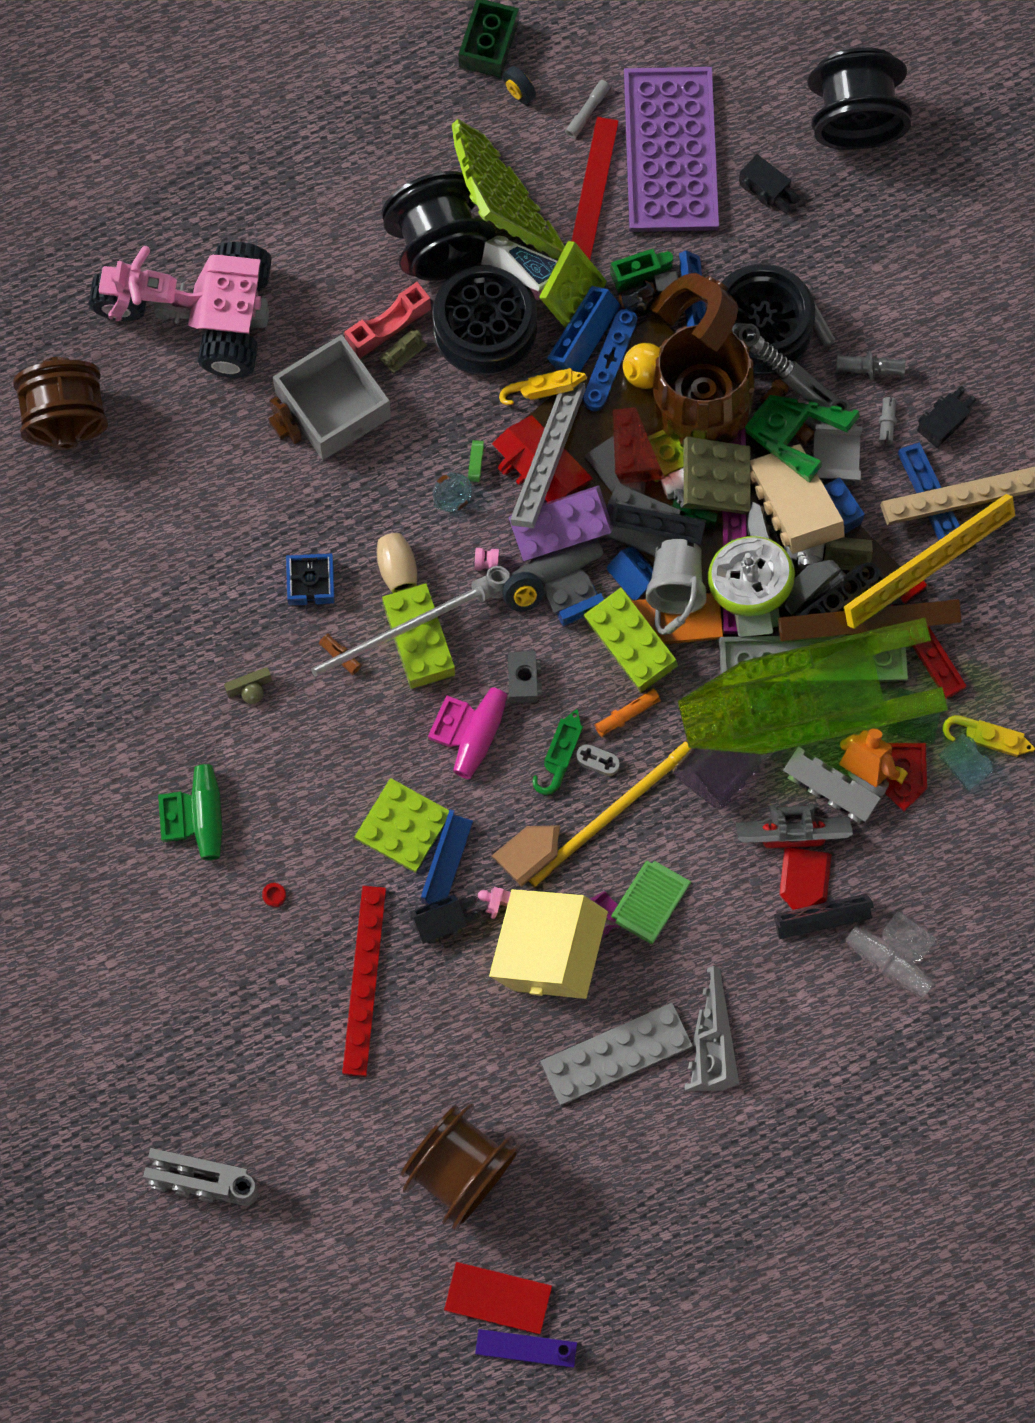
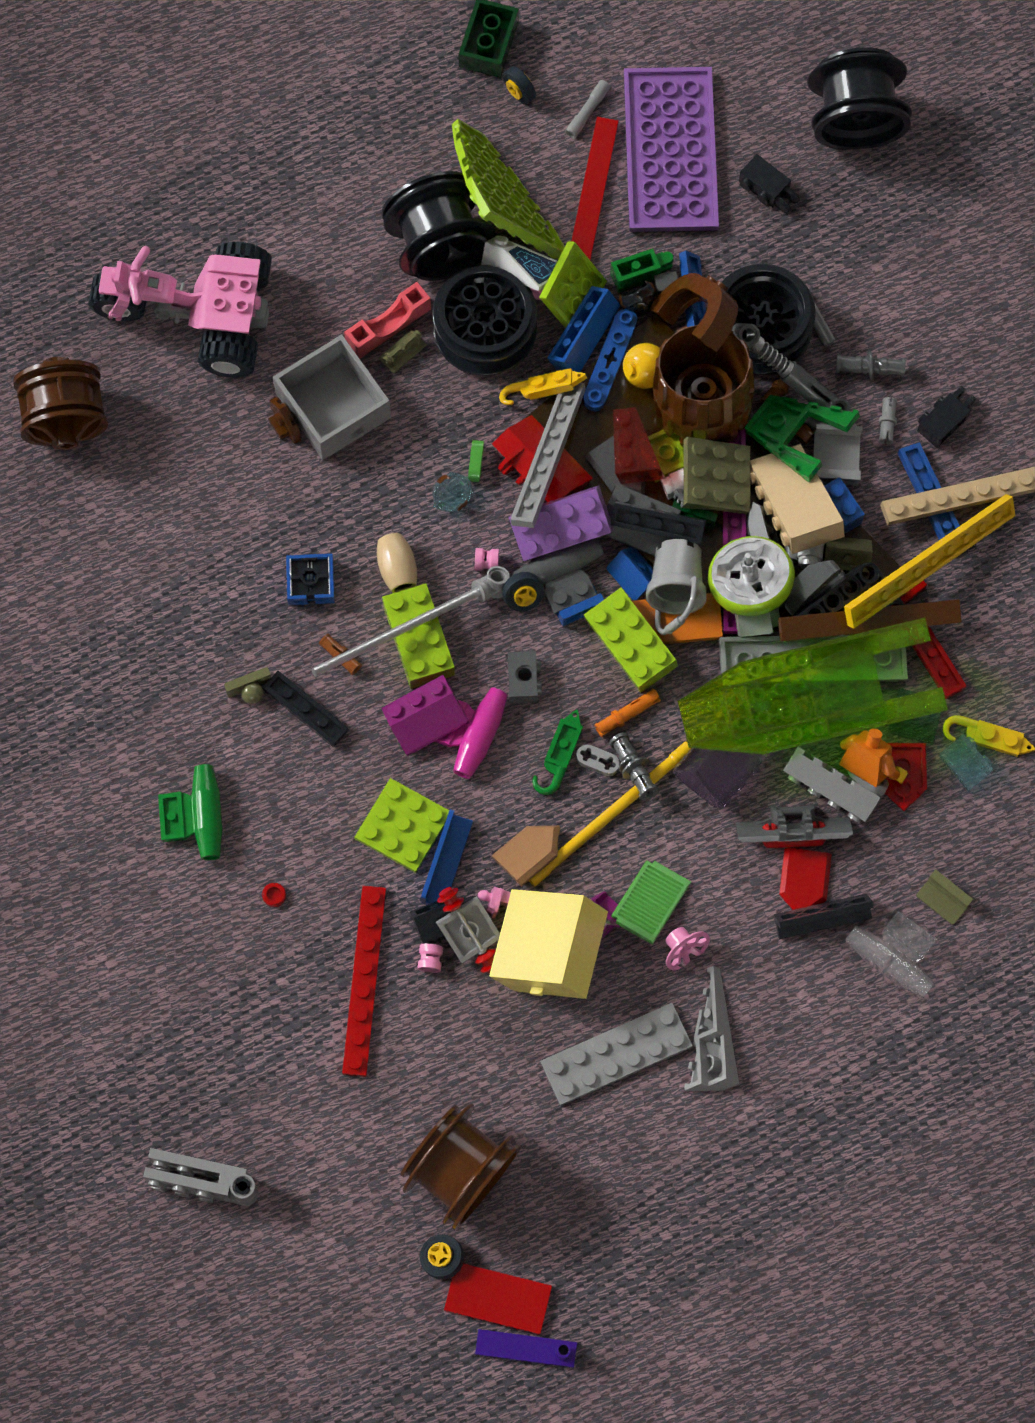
none -> black plate [262,671,349,748]
none -> magenta slope [381,675,469,756]
none -> bright pink wheel [417,944,443,973]
none -> black wheel [420,1234,464,1279]
none -> light grey plate [436,887,500,974]
none -> dark grey piece [609,733,659,801]
none -> bright pink wheel [666,927,710,970]
none -> olive panel [916,869,973,925]

